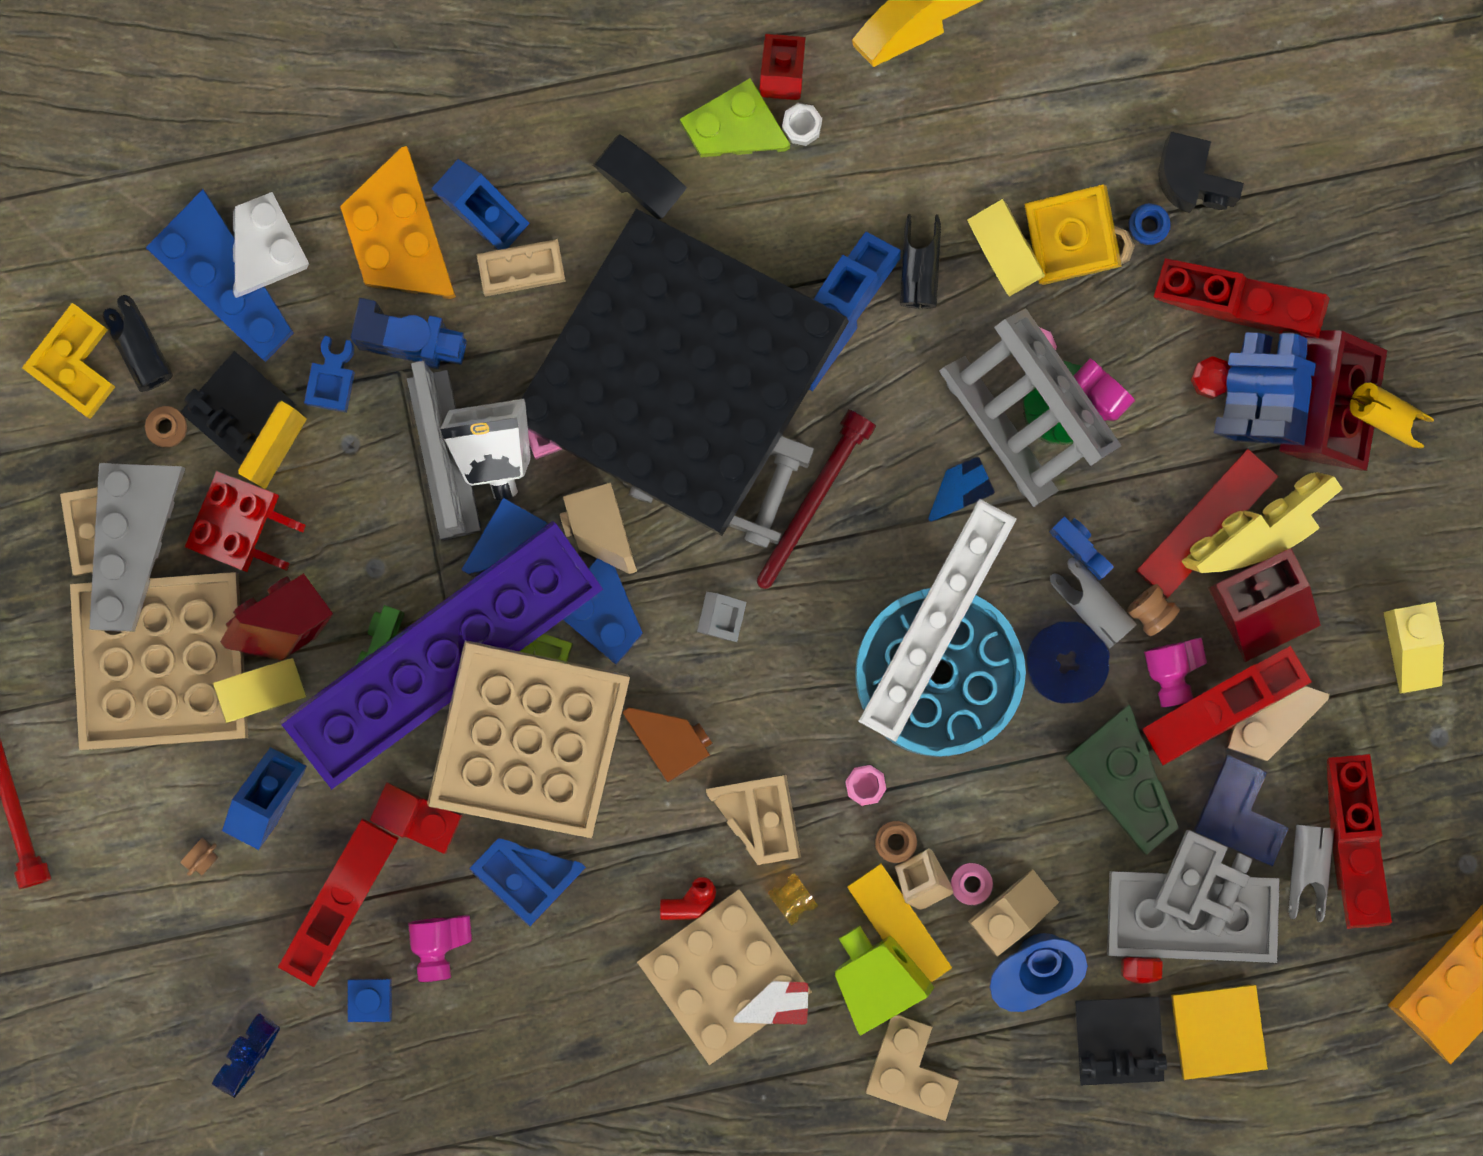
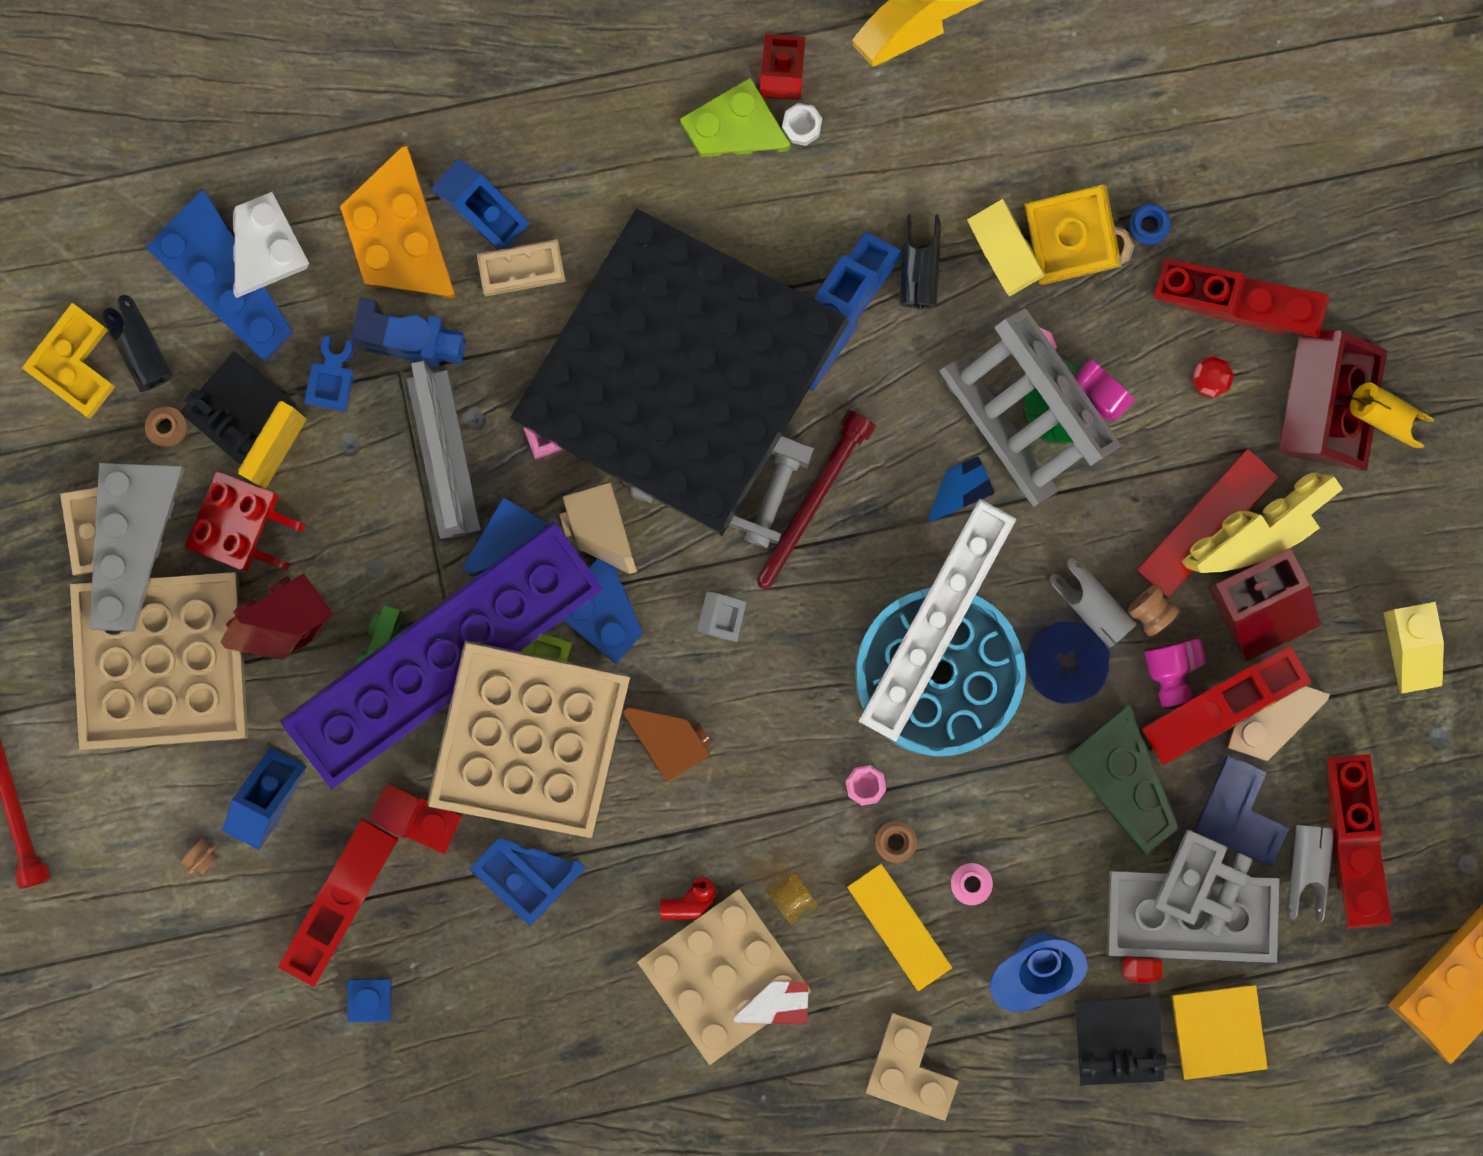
clear blue plate [212,1013,280,1098] -> none
light yellow slope [213,658,306,723] -> none
dark pink piece [408,915,472,982] -> none
white torso [440,399,530,500] -> none
black slope [593,134,687,219] -> none
tan wing [706,775,801,865] -> none
lime torso [835,926,935,1036] -> none
tan slope [895,848,954,910] -> none
tan slope [968,869,1059,957] -> none
blue plate [1049,516,1114,581] -> none
black brick [1158,132,1244,213] -> none
blue hips [1214,332,1316,445] -> none

